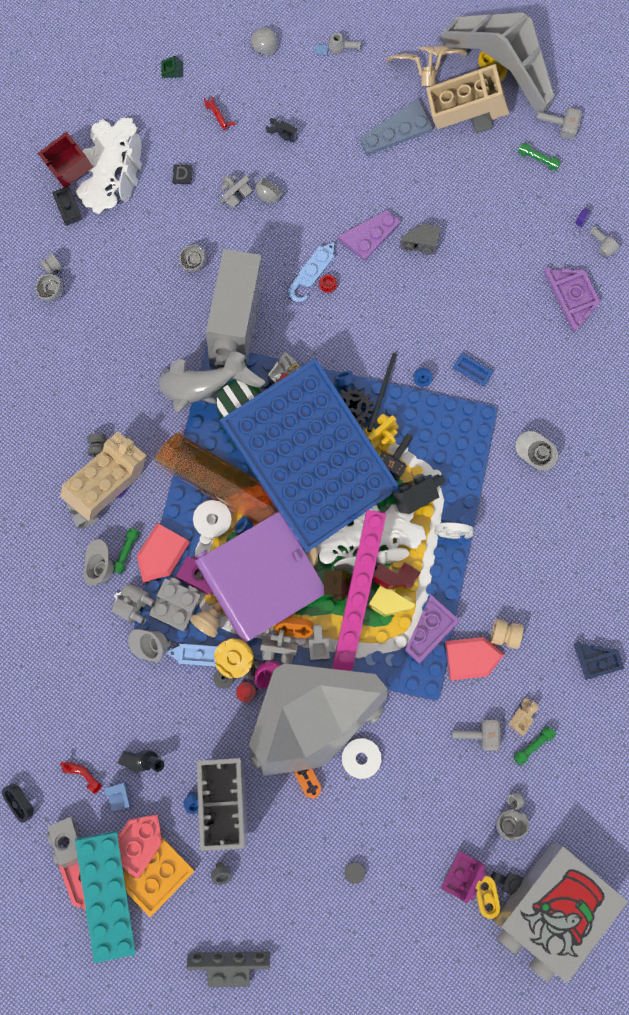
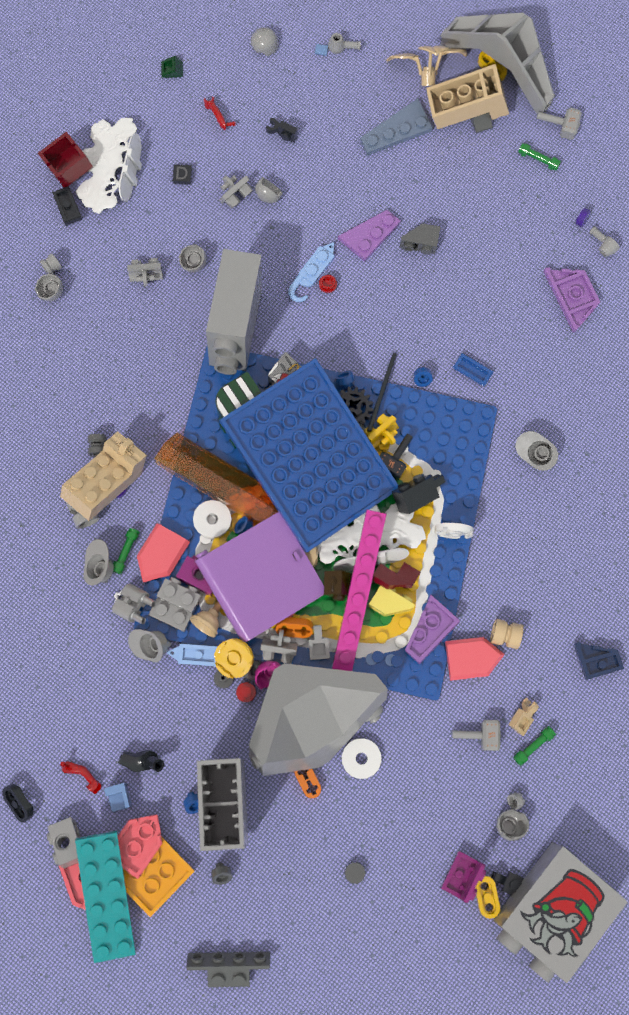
light grey animal [158,351,266,412] -> none
none -> light grey hips [127,258,163,287]

